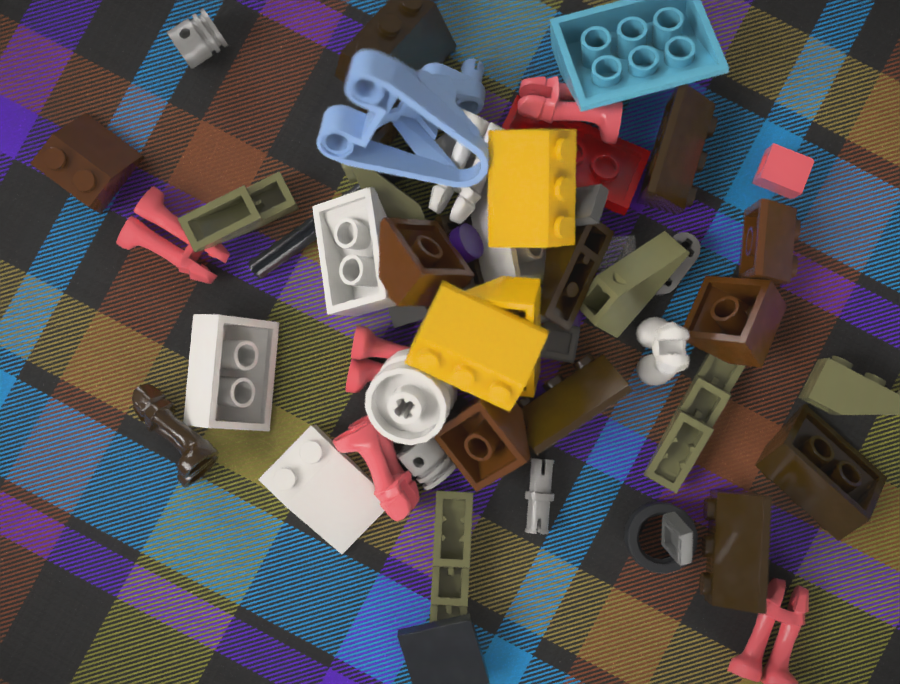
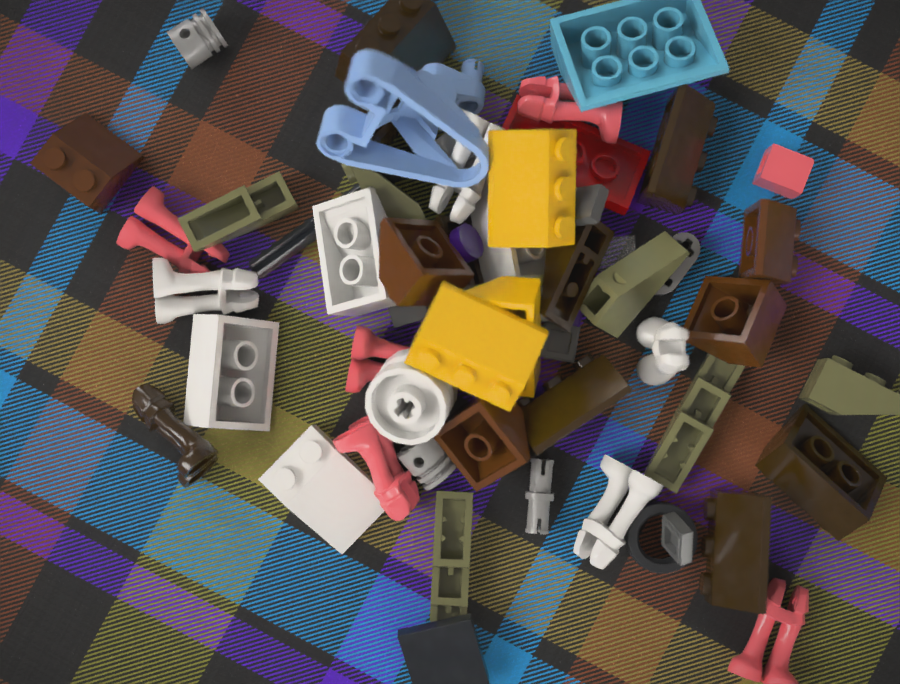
none -> white piece [152,258,259,324]
none -> white piece [573,454,663,570]

